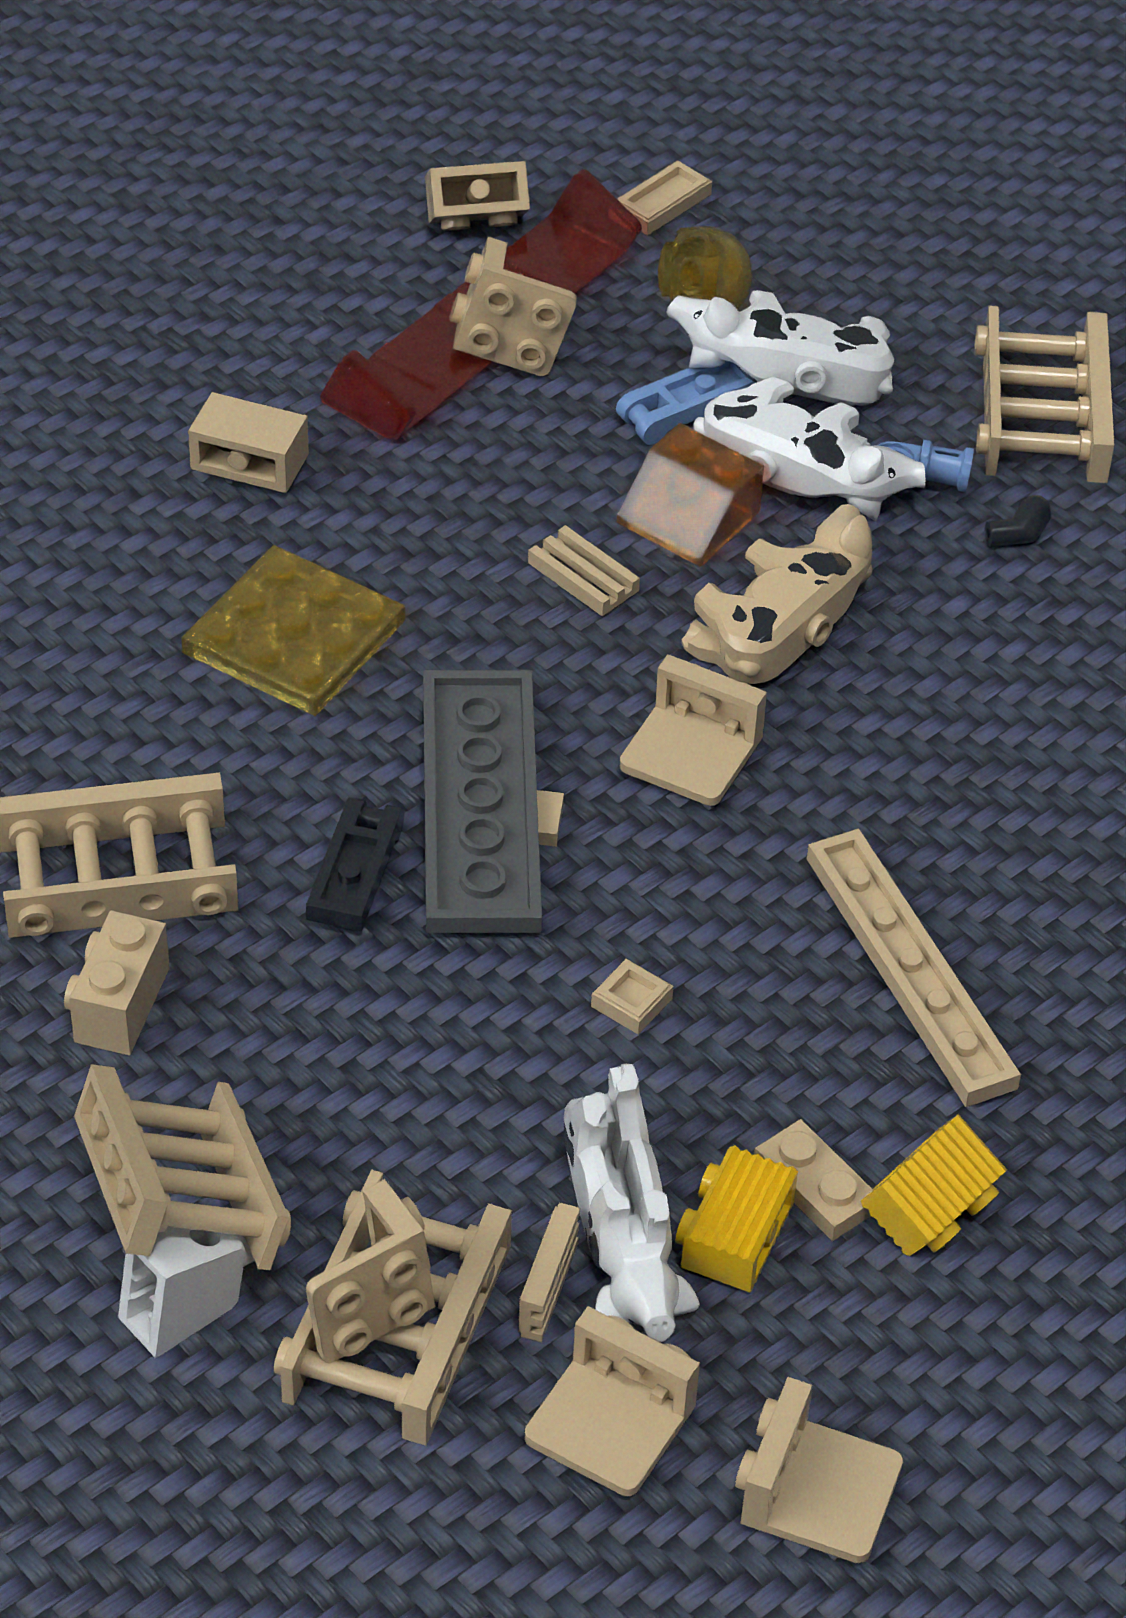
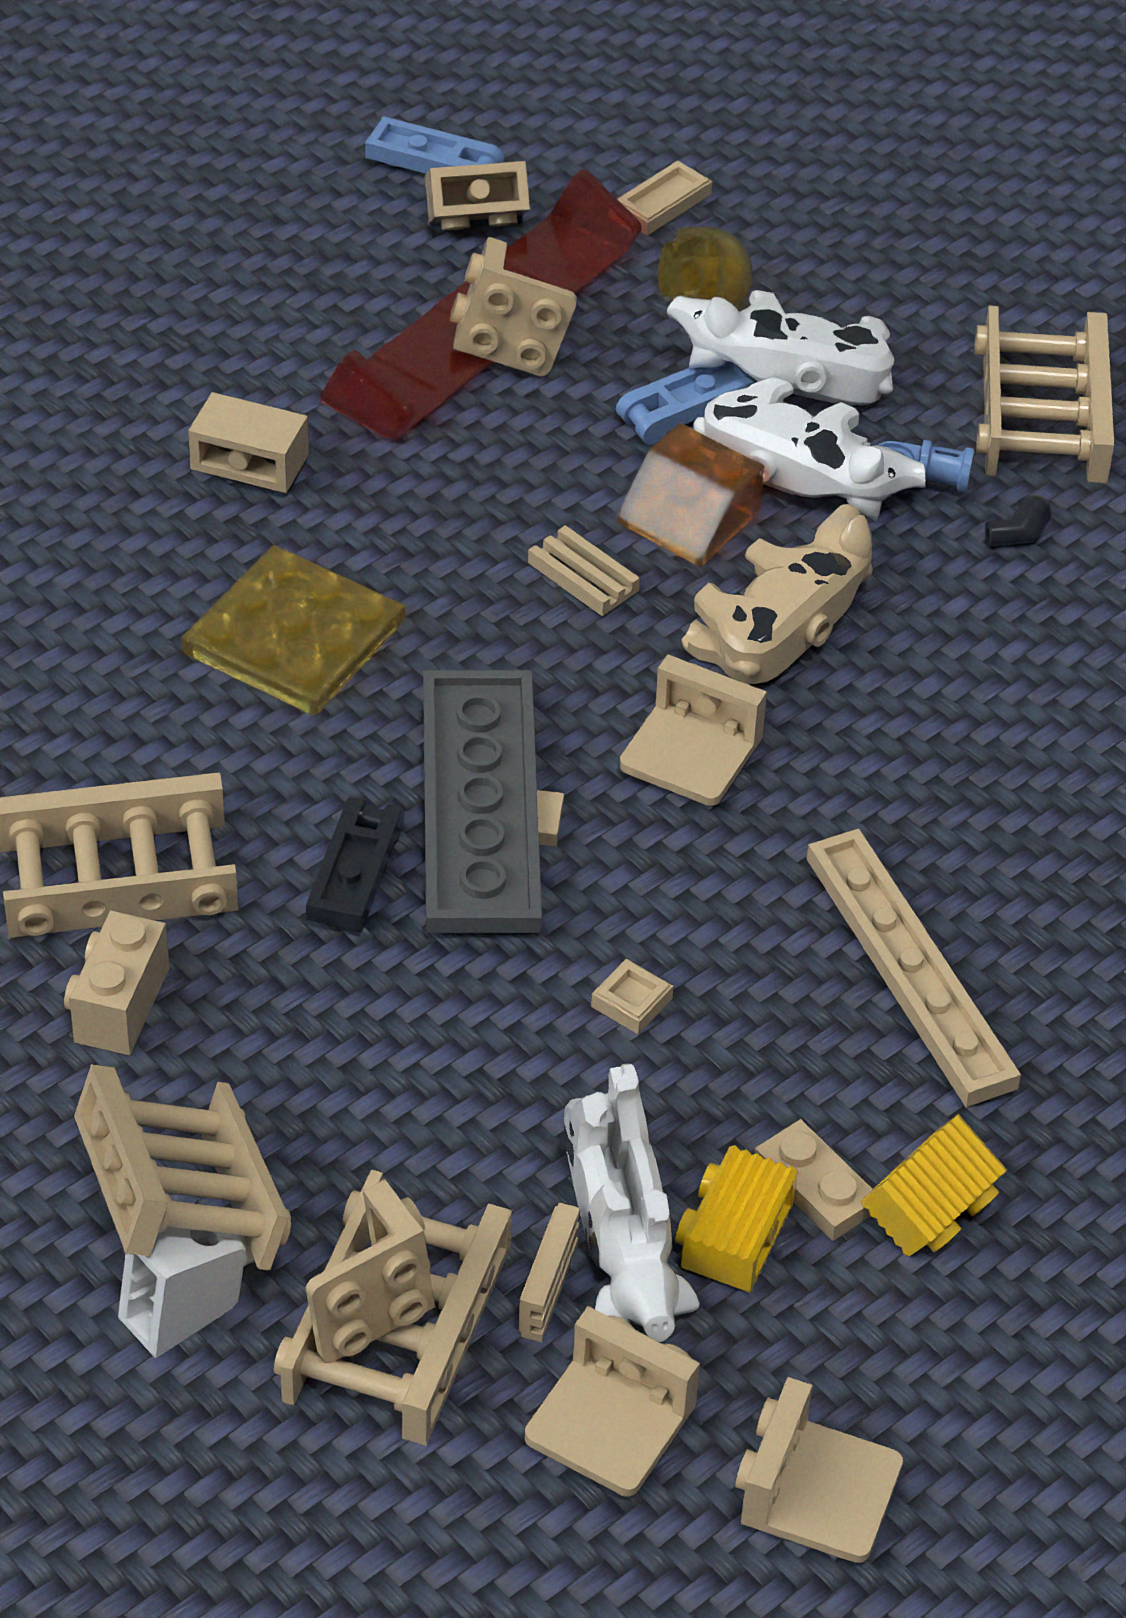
none -> medium blue plate [365,116,504,174]

